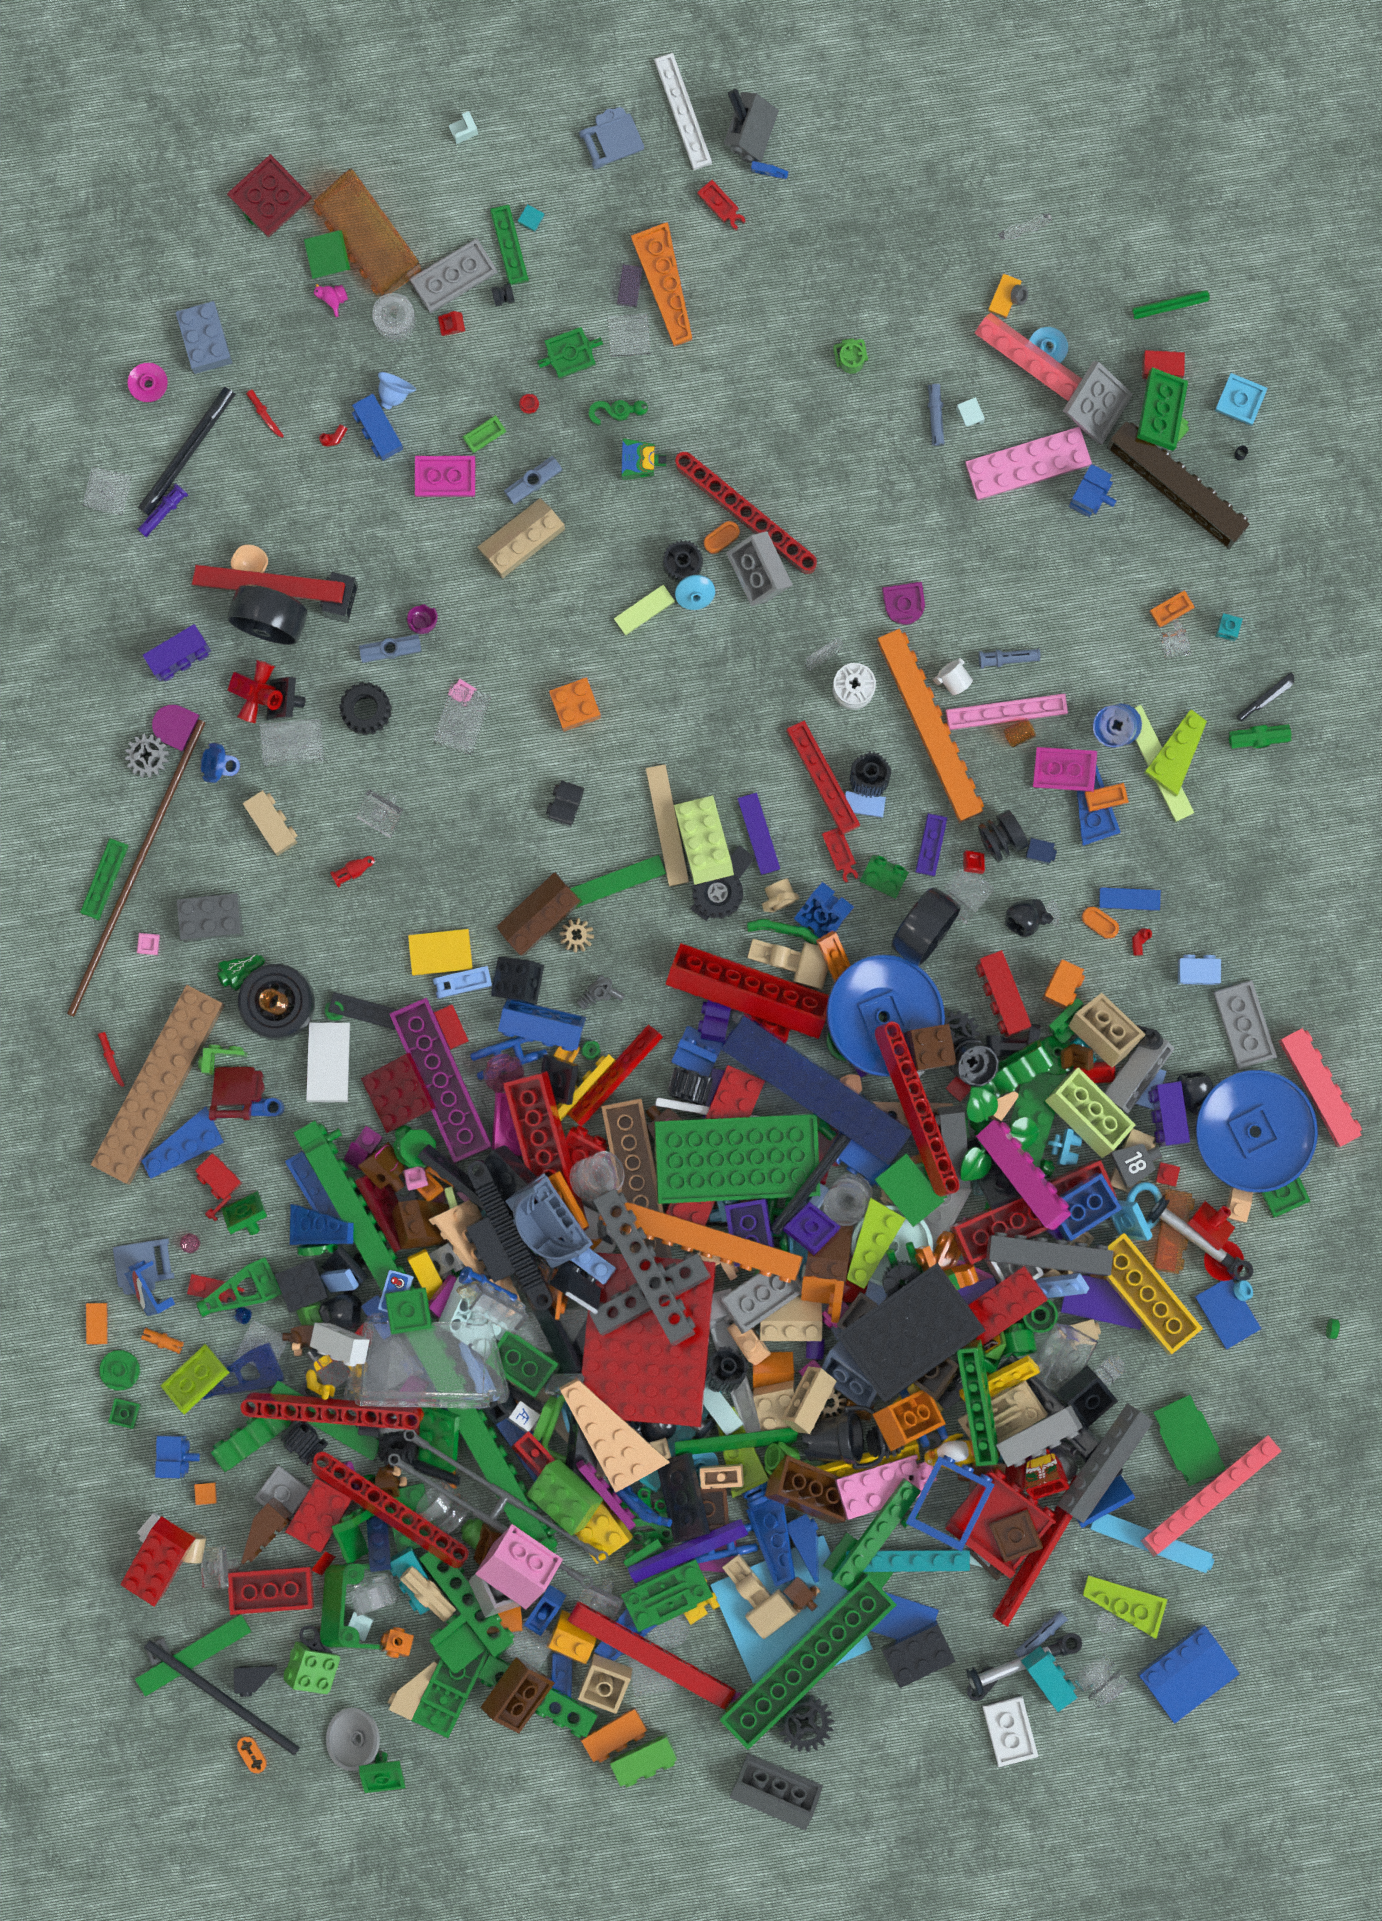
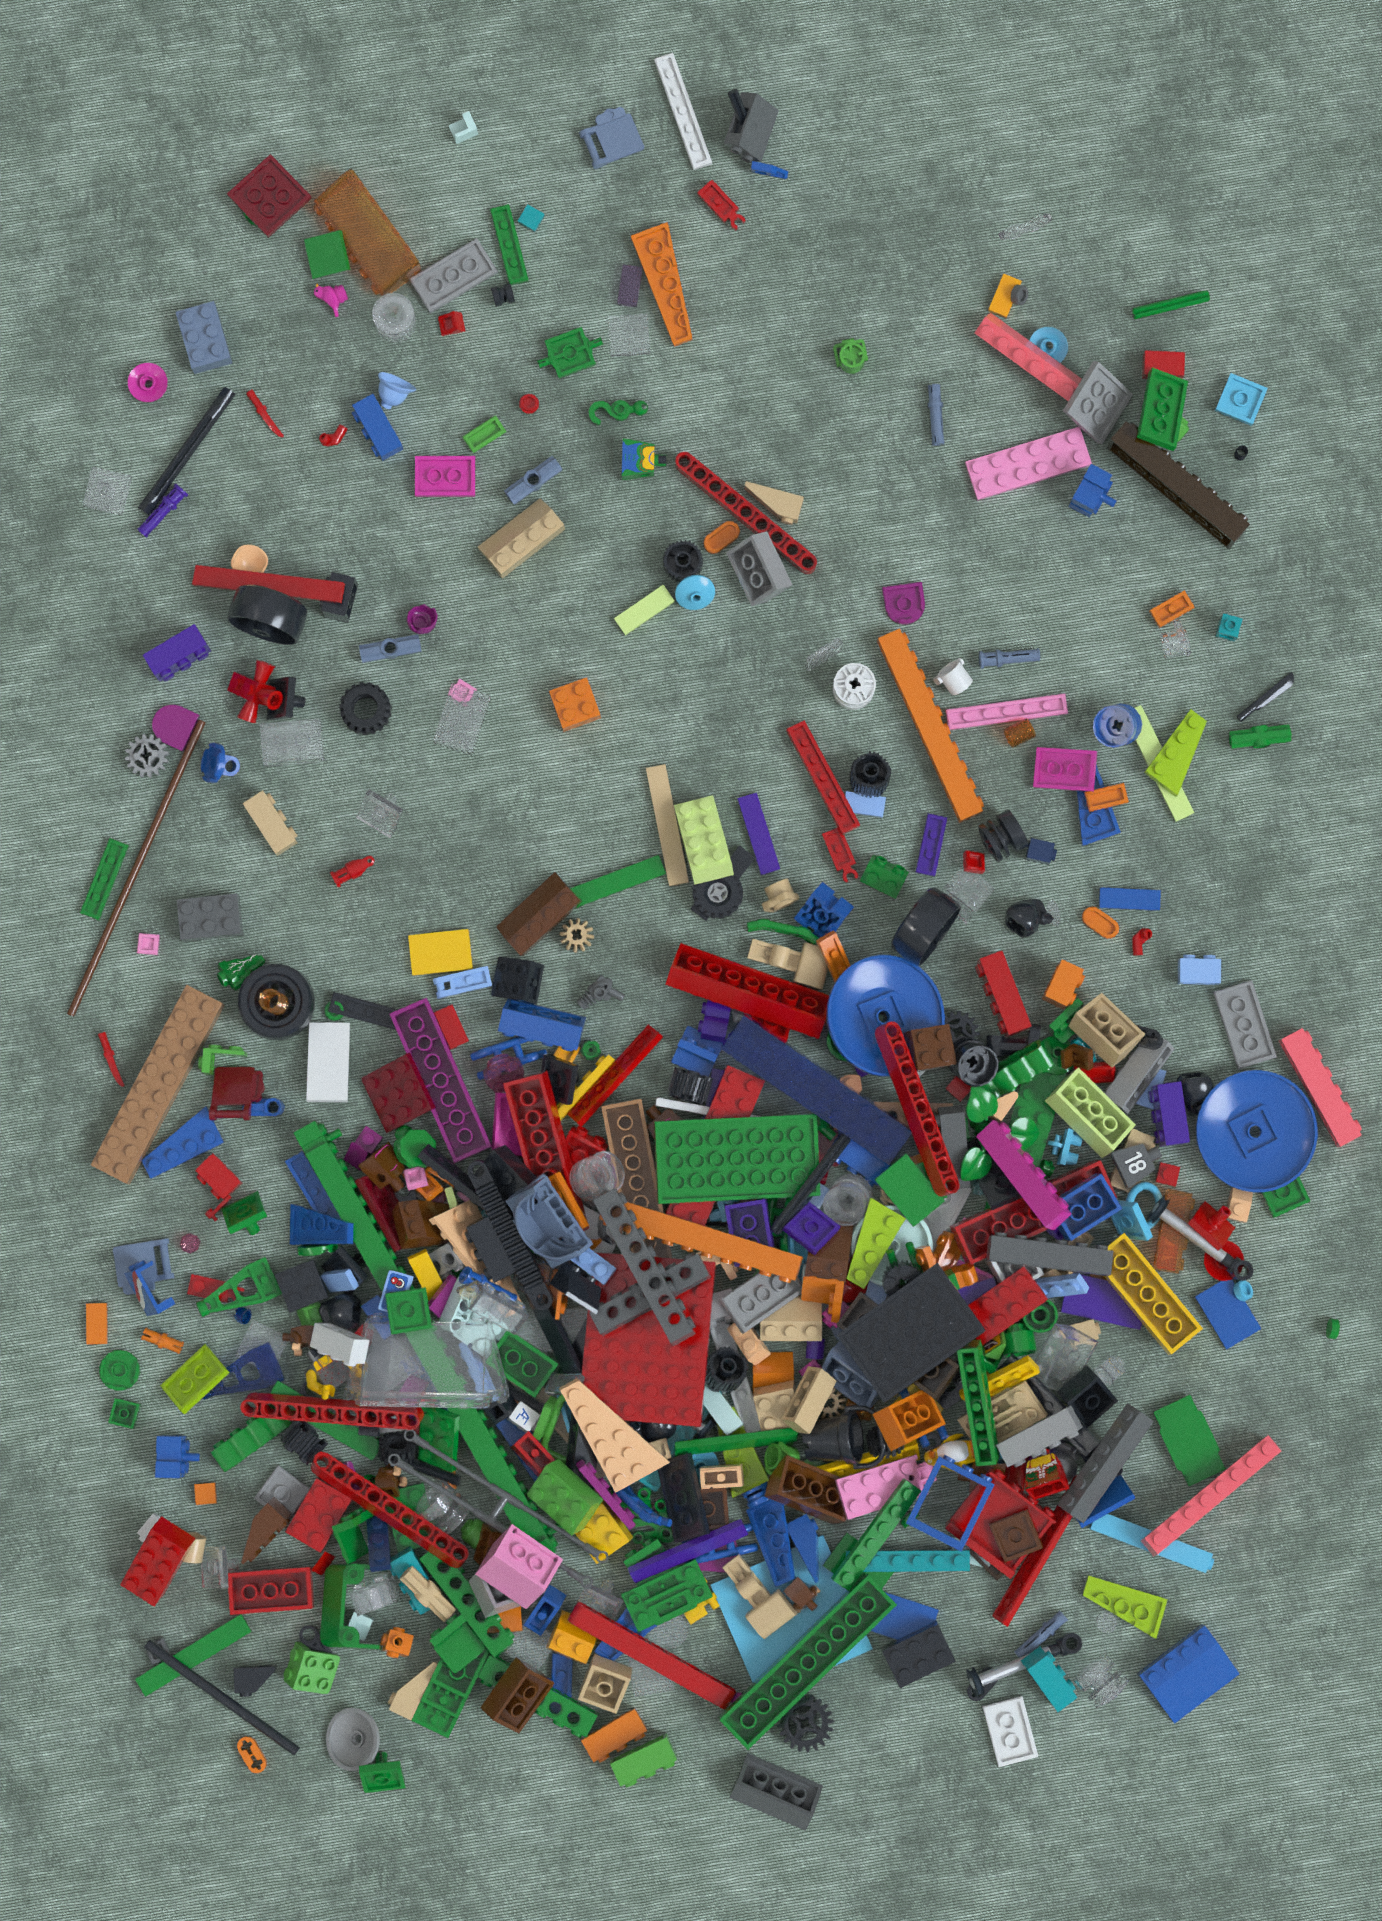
black brick [546,780,584,828] -> none
light aqua panel [956,397,985,427] -> none
none -> tan slope [744,481,804,525]

